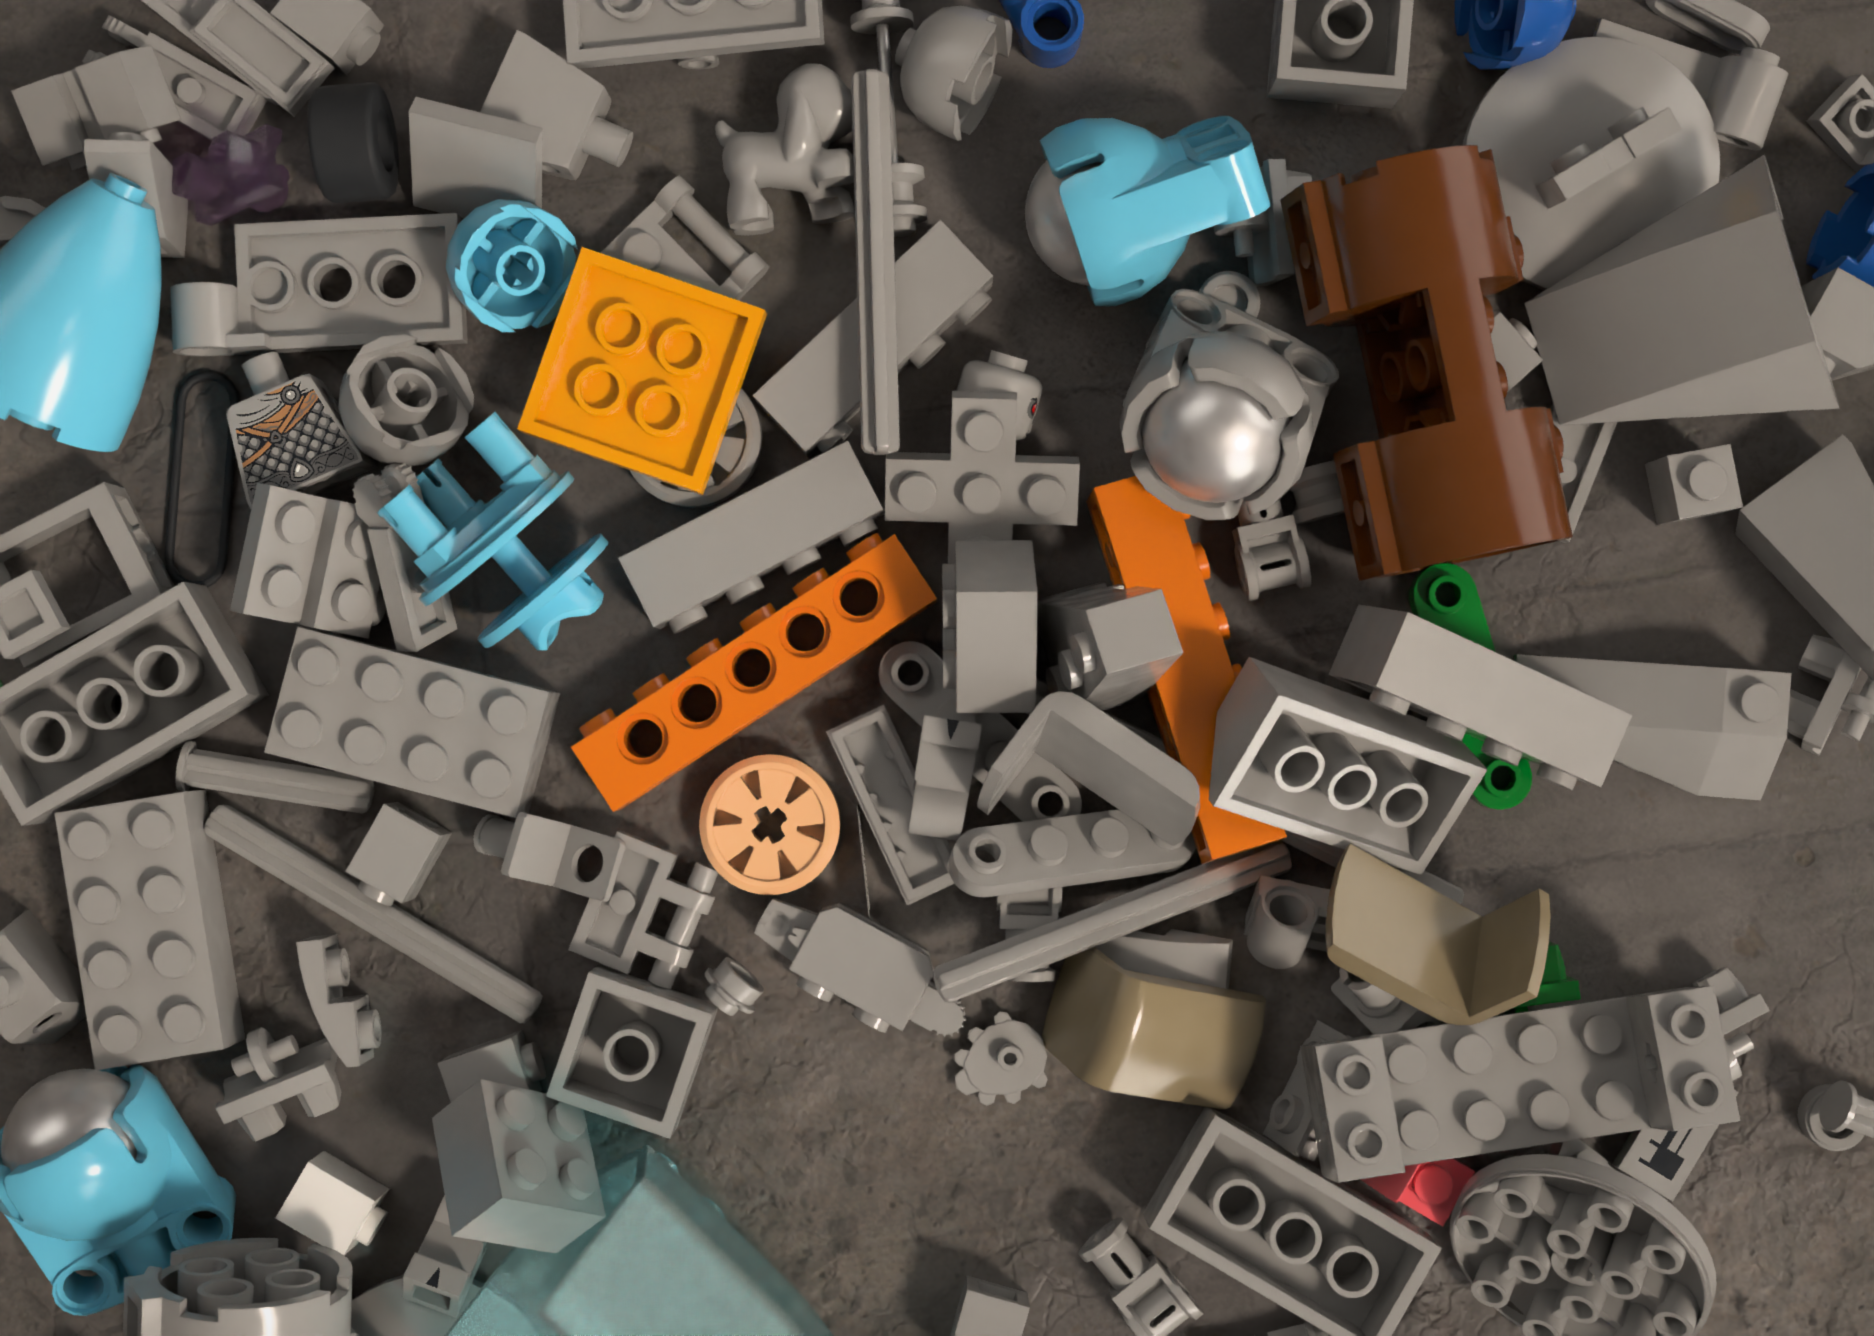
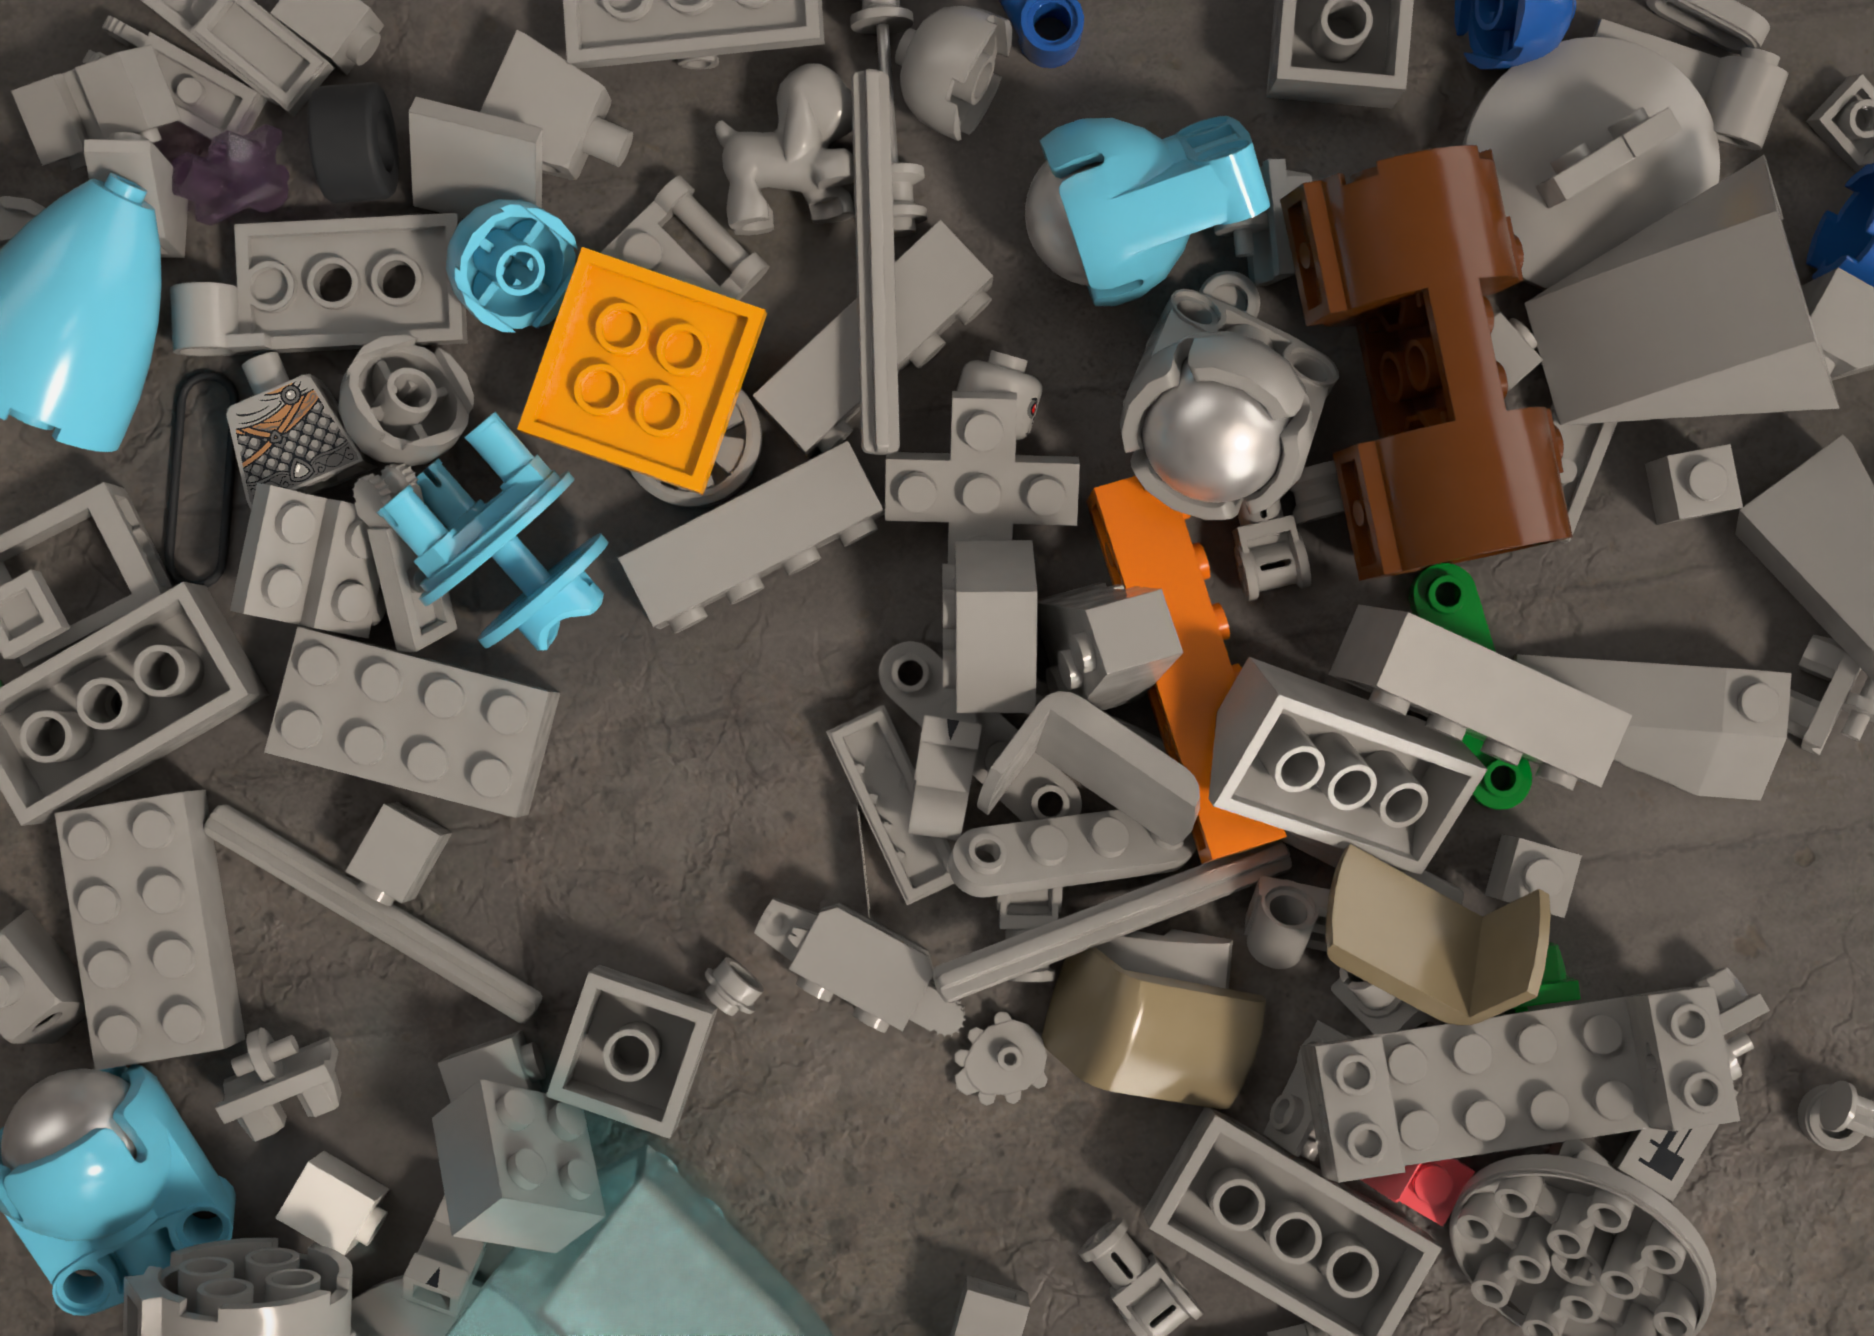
light grey axle [175,741,374,814] -> none
light grey slope [296,934,382,1067] -> none
light grey bracket [473,812,625,902] -> none
light grey plate [568,830,718,989] -> none
orange brick [571,533,937,812] -> none
light nougat wheel [699,754,841,895] -> none
none -> light grey brick [1485,834,1582,918]

